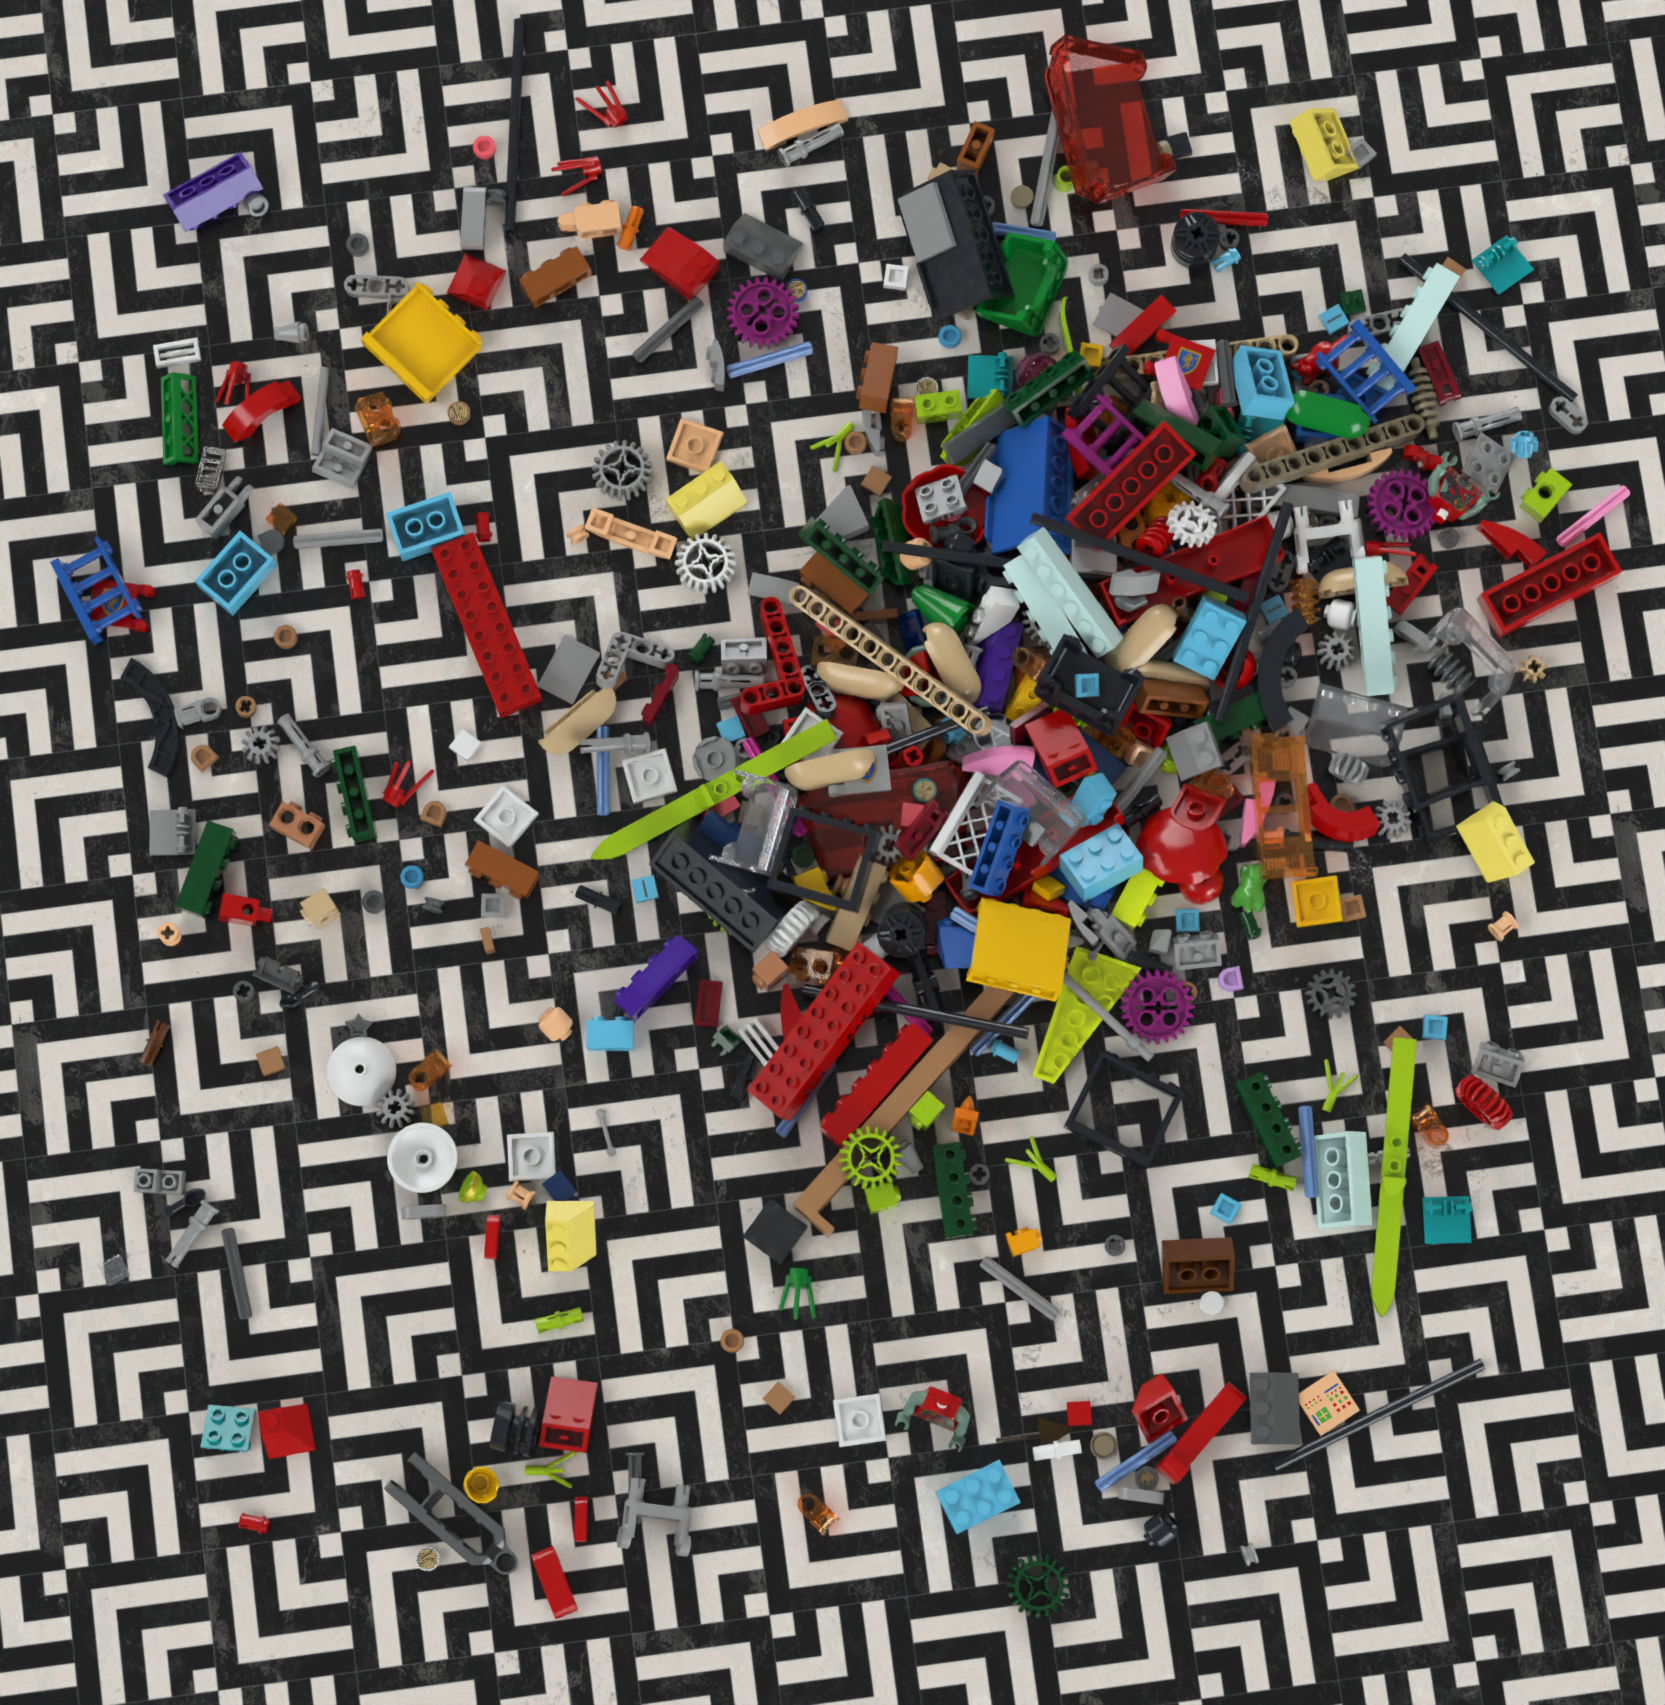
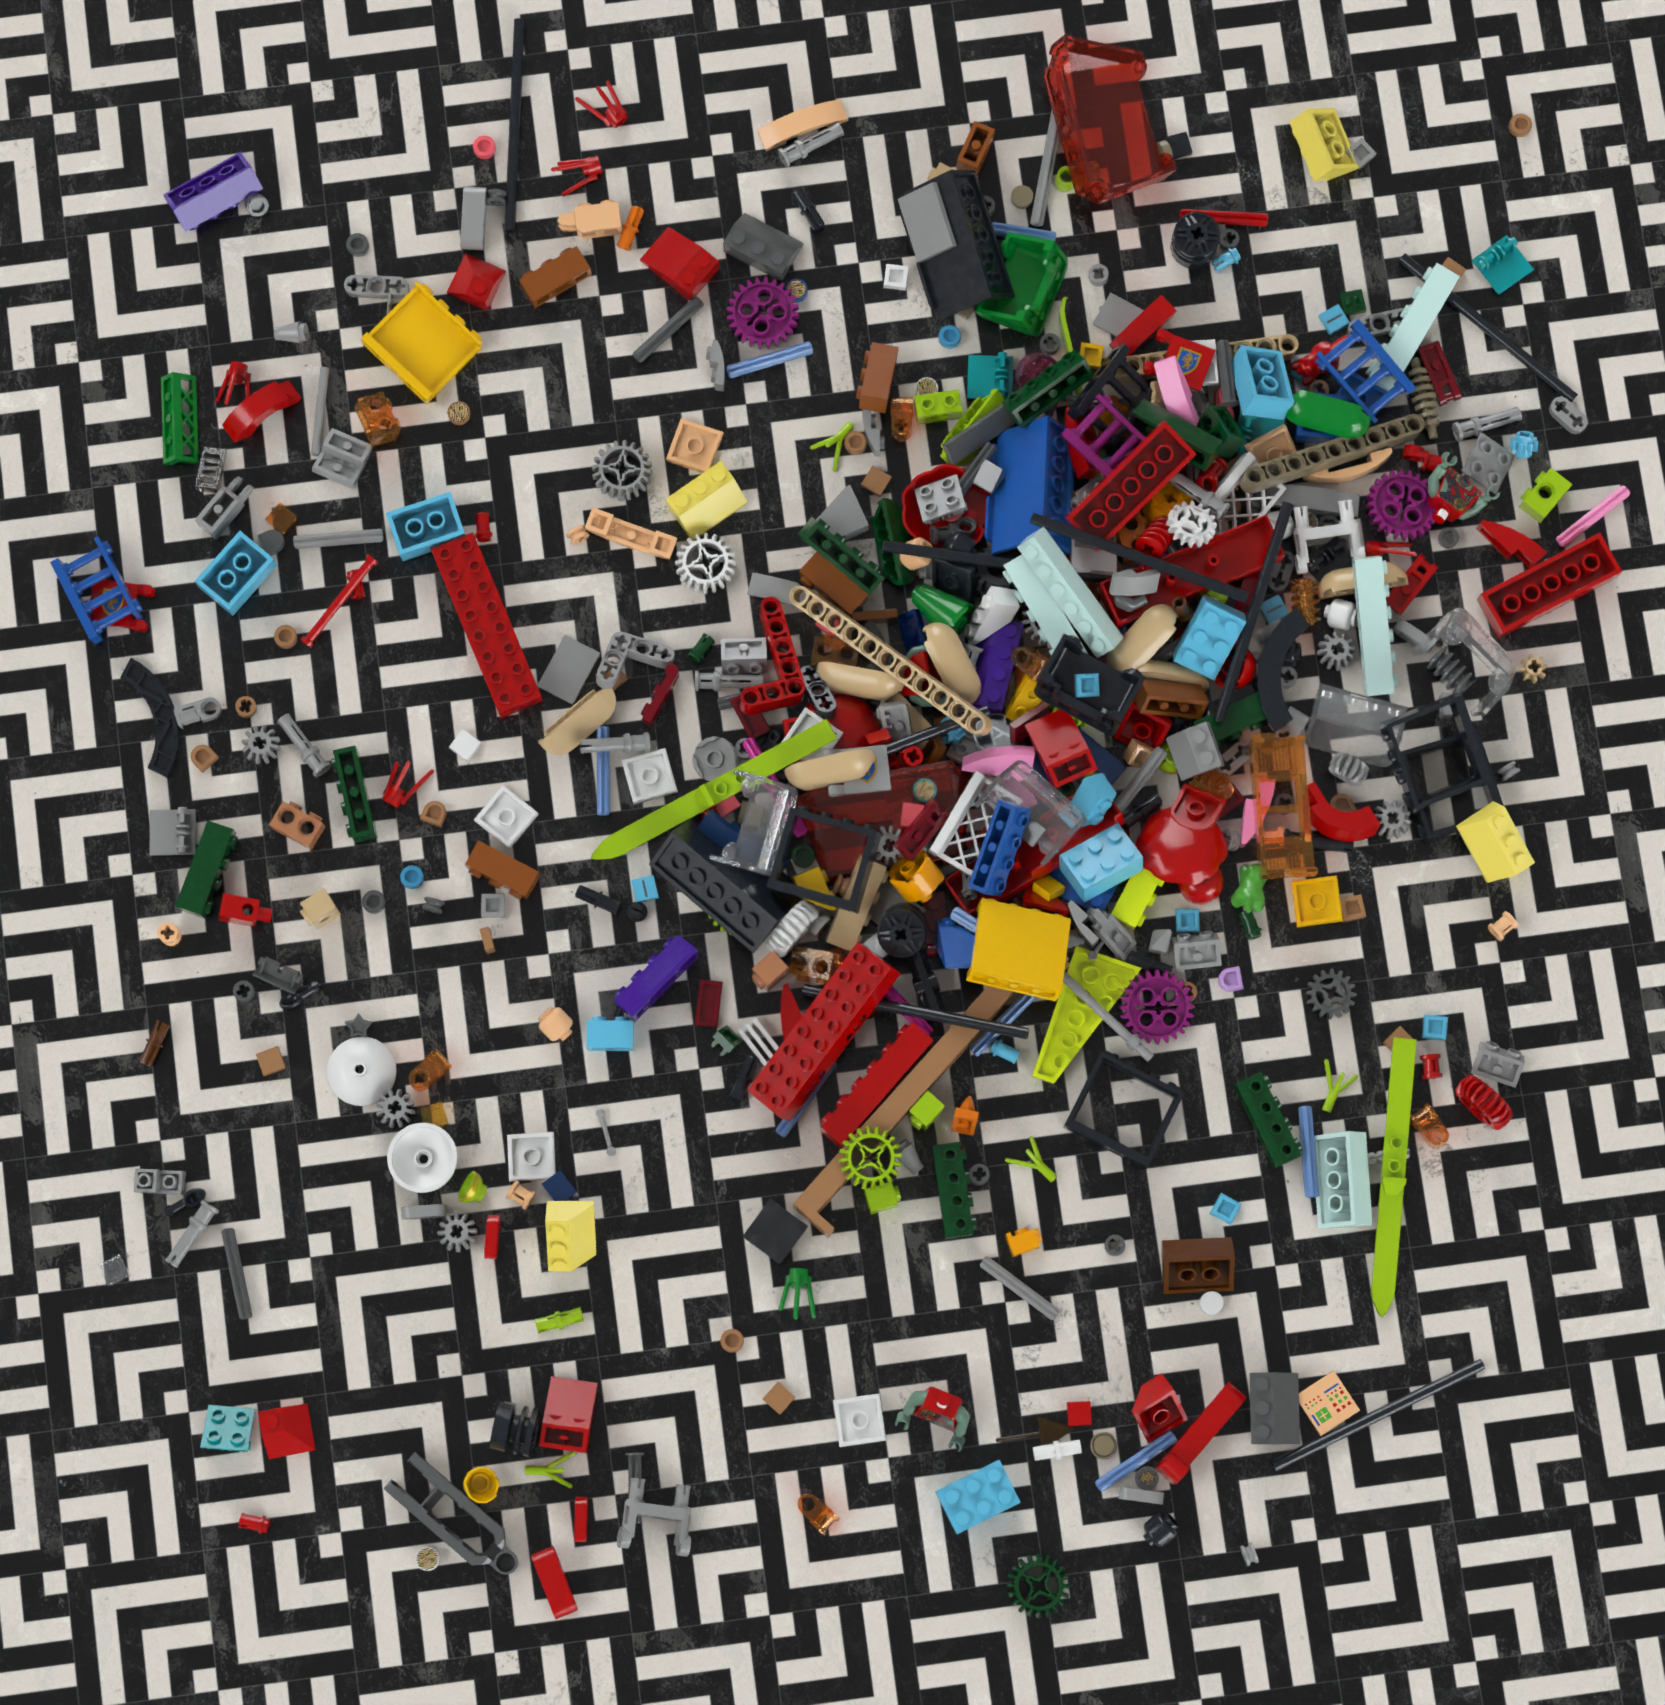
white tile [153,338,202,369] -> none
medium azure tile [716,715,746,743] -> none
clear orange piece [1090,725,1136,758] -> none
lime pin [1248,1164,1297,1192] -> none
teal hinge [1422,1196,1472,1244] -> none
none -> red bar [300,554,379,648]
none -> light grey gear [437,1212,478,1253]
none -> black piece [627,902,648,922]
none -> red bush [1420,1054,1443,1080]
none -> medium nougat tile [1509,114,1532,137]

